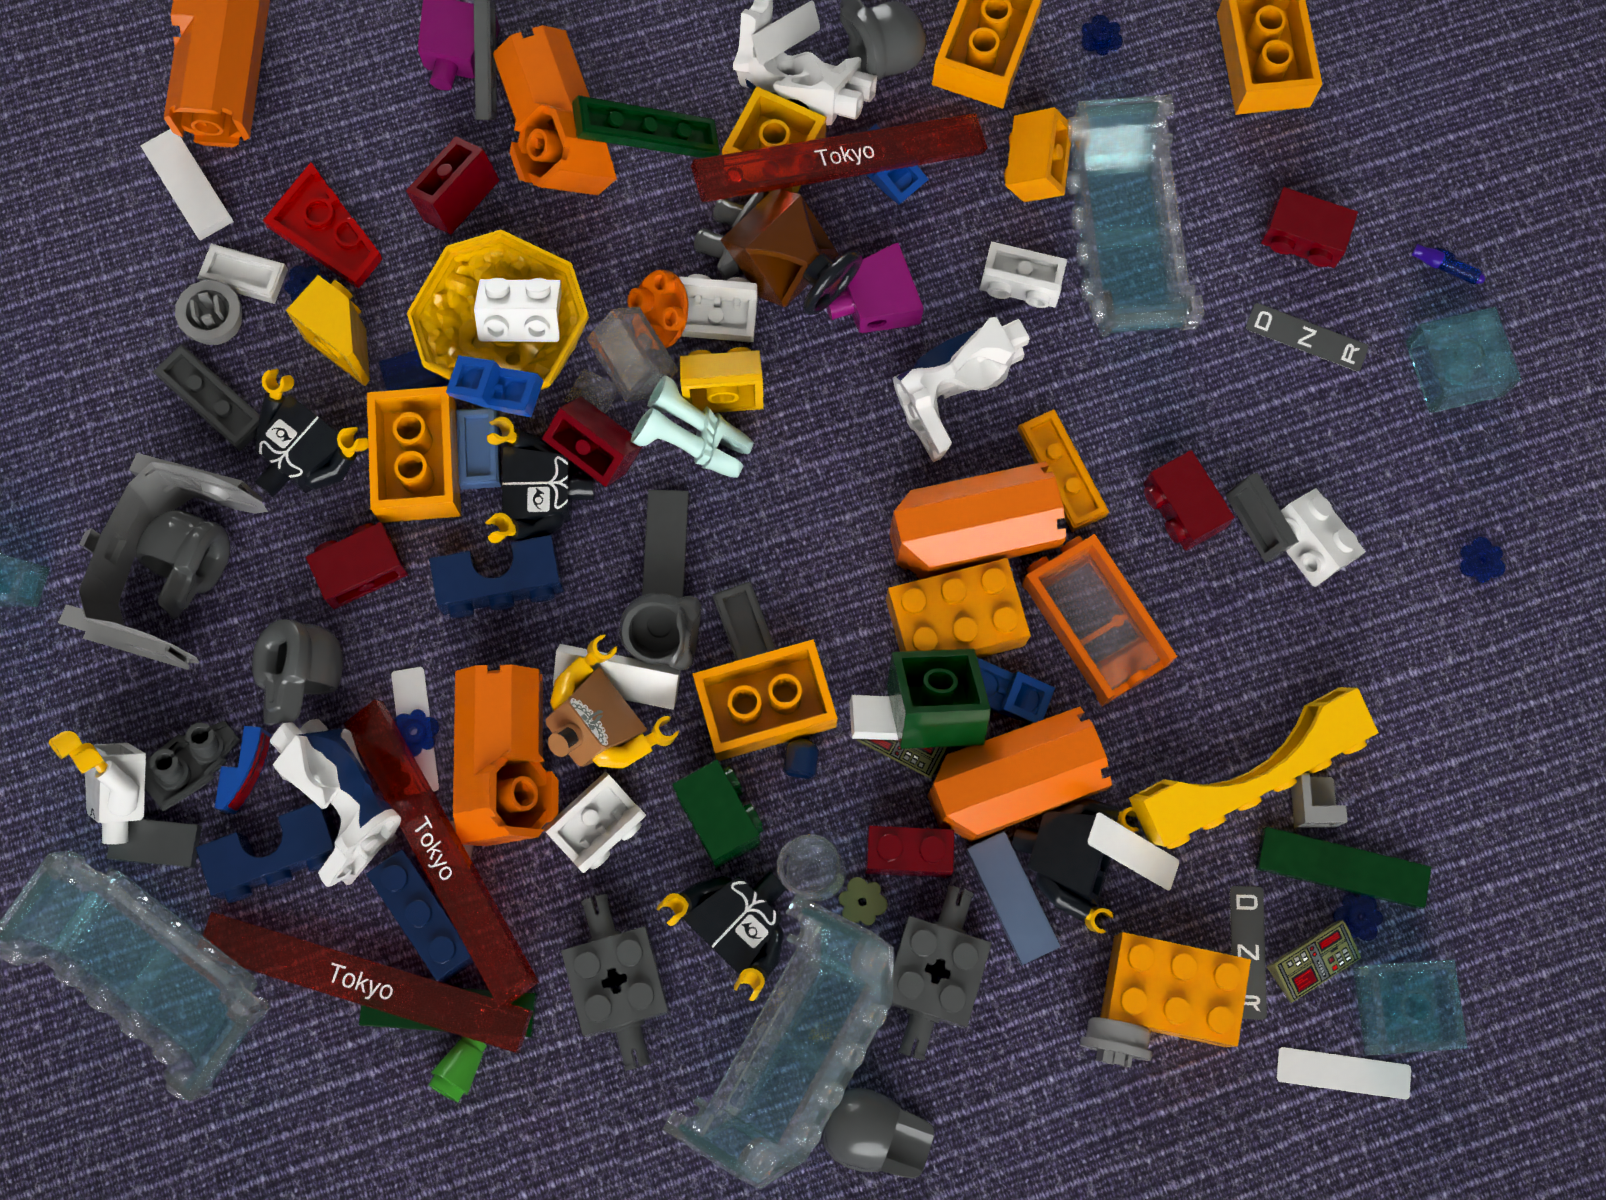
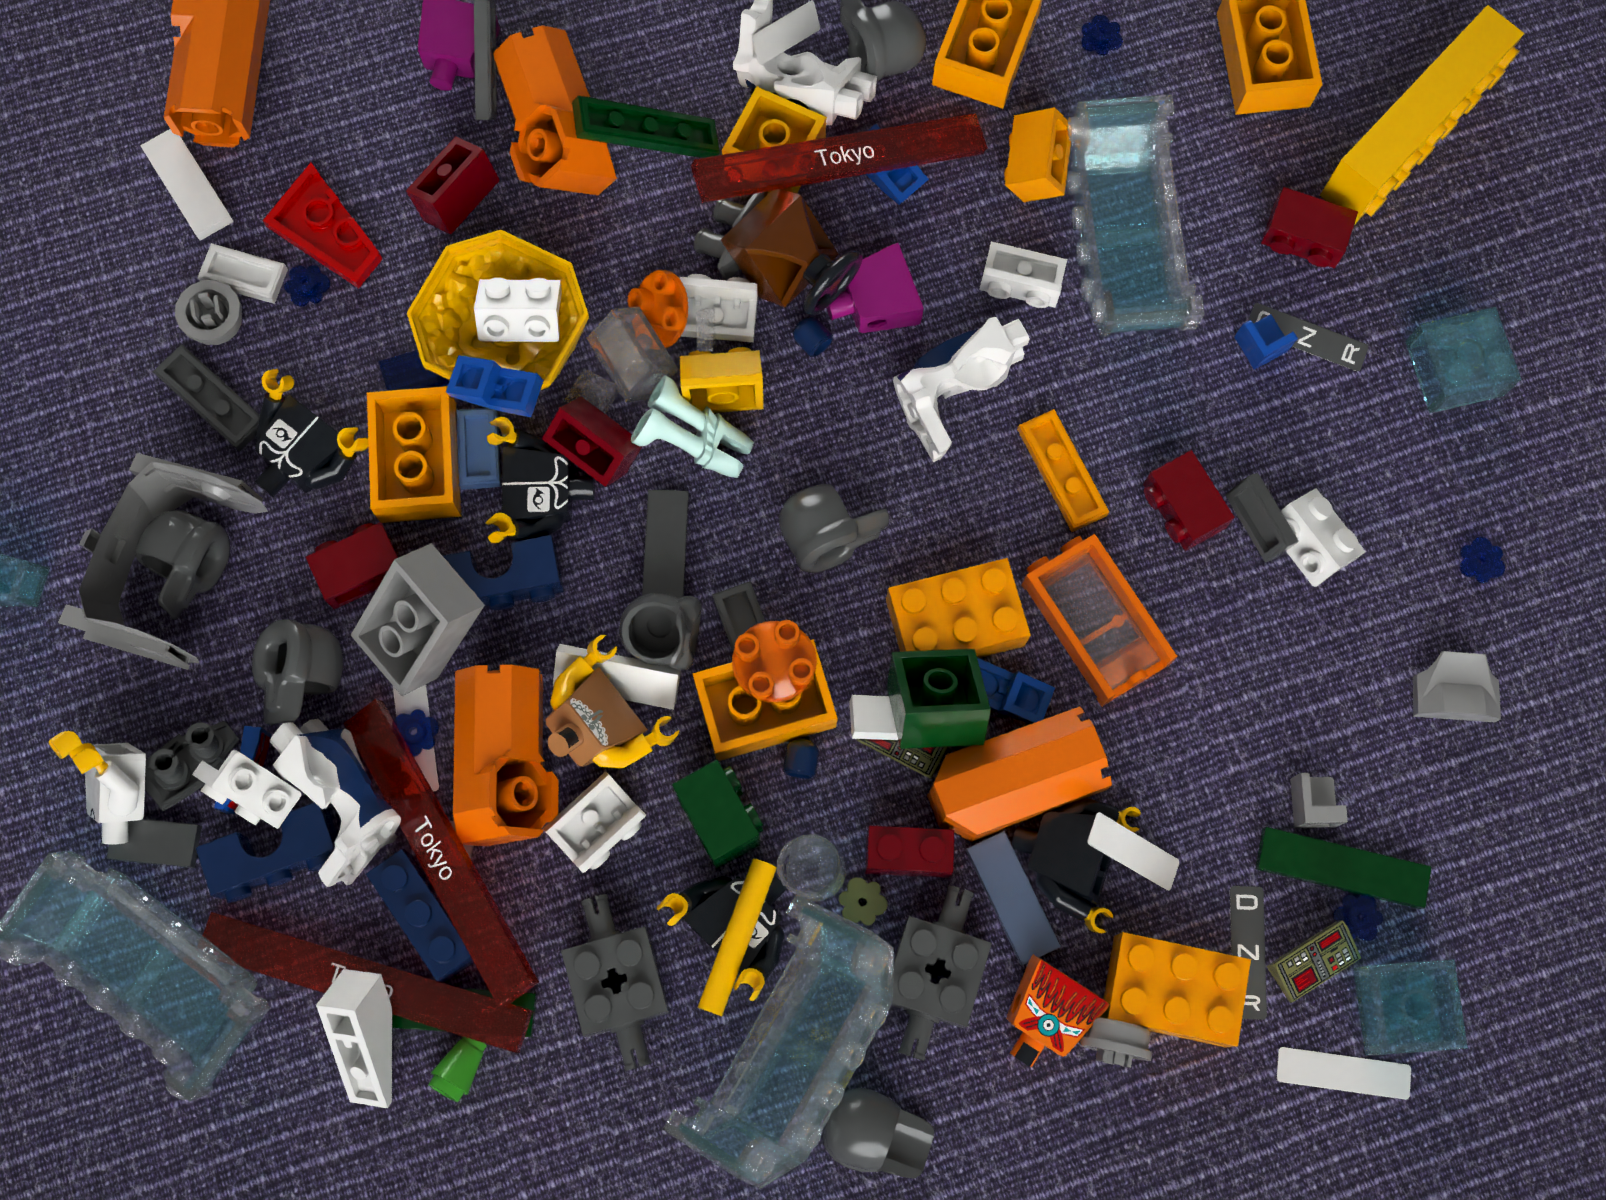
yellow slope [286,275,370,386] -> none
orange brick [889,461,1066,579] -> none
yellow arch [1129,687,1379,849] -> none
piece [1411,244,1485,285] -> none
none -> white bracket [192,750,301,829]
none -> white slope [316,969,392,1108]
none -> light grey brick [351,543,485,696]
none -> clear tile [696,308,716,351]
none -> yellow piece [698,858,777,1017]
none -> orange dish [732,620,817,702]
none -> dark grey piece [779,484,889,573]
none -> dark blue piece [793,317,833,357]
none -> torso [1006,954,1110,1067]
none -> blue panel [1234,314,1298,370]
none -> yellow brick [1320,5,1524,224]
none -> light grey slope [1413,651,1501,722]

